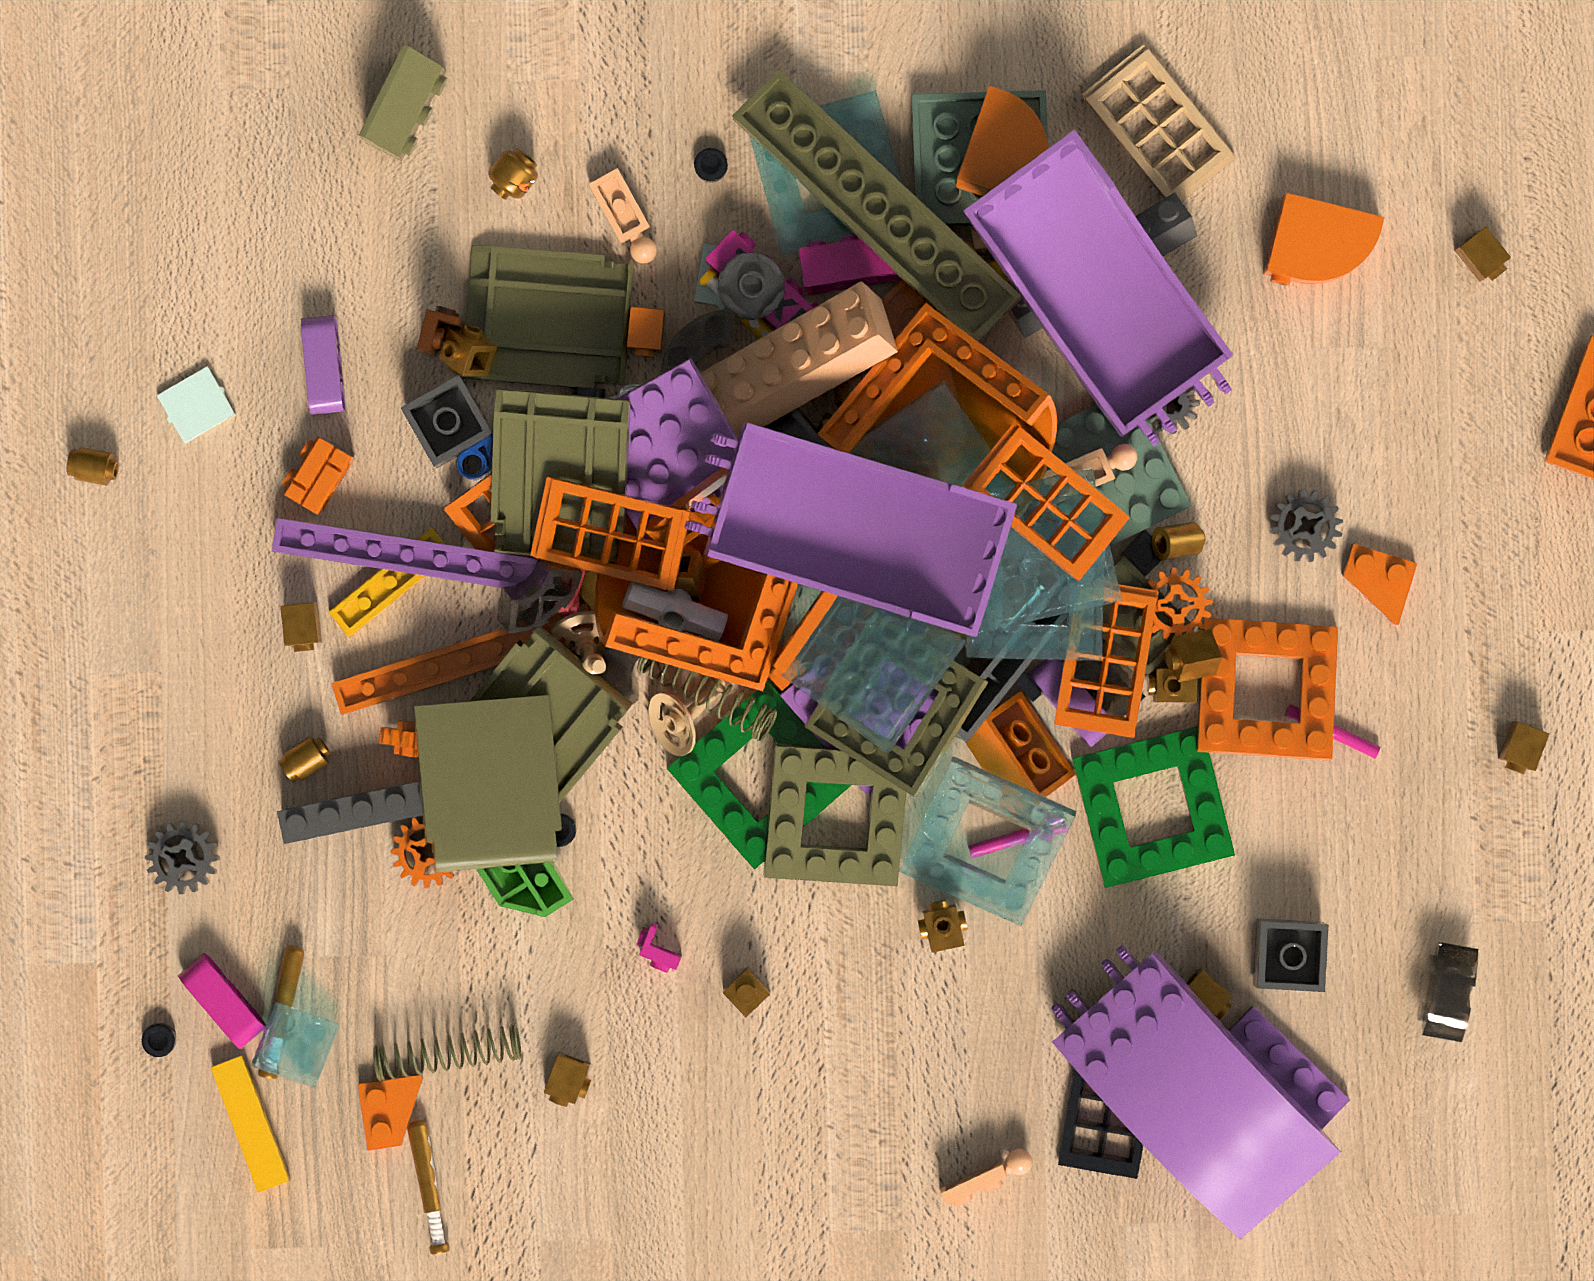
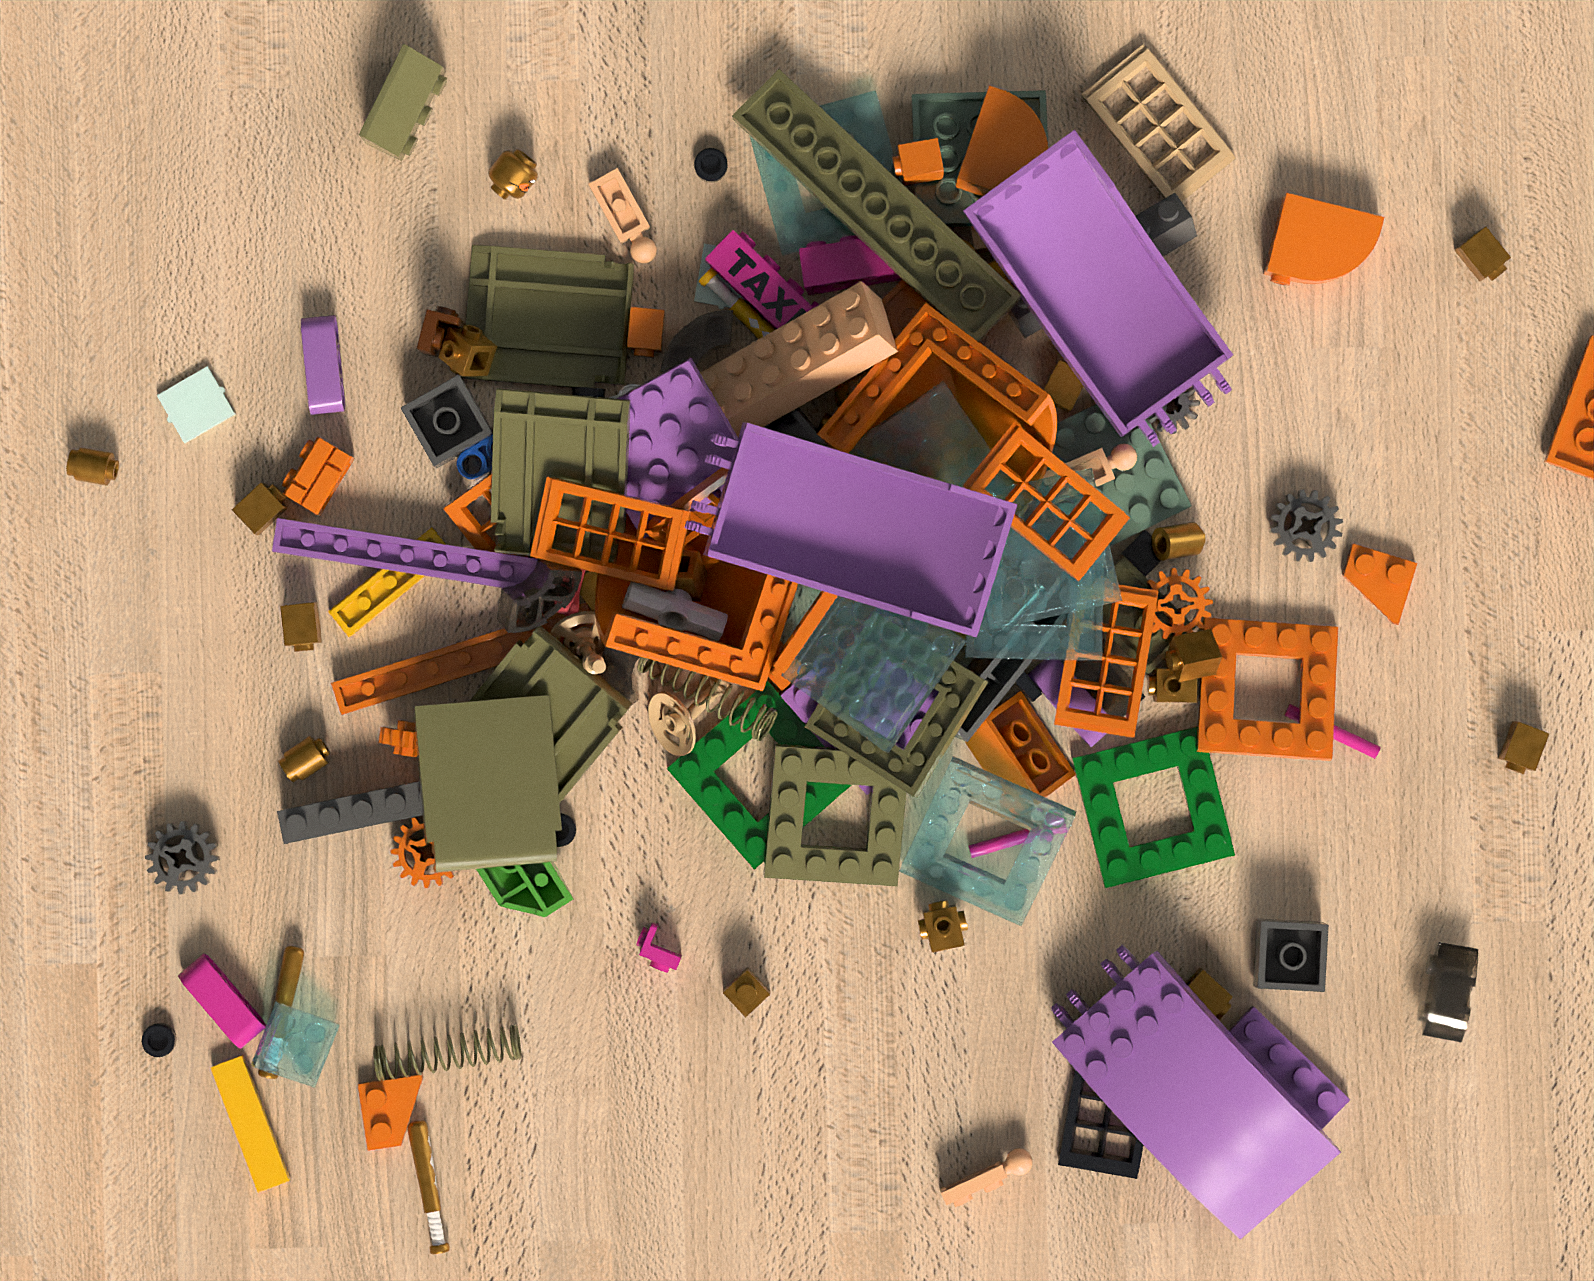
pearl gold brick [543,1052,591,1107] -> none
dark grey tile [717,252,785,320] -> none
none -> pearl gold brick [232,482,288,535]
none -> orange brick [892,138,944,186]
none -> pearl gold brick [1043,360,1084,413]

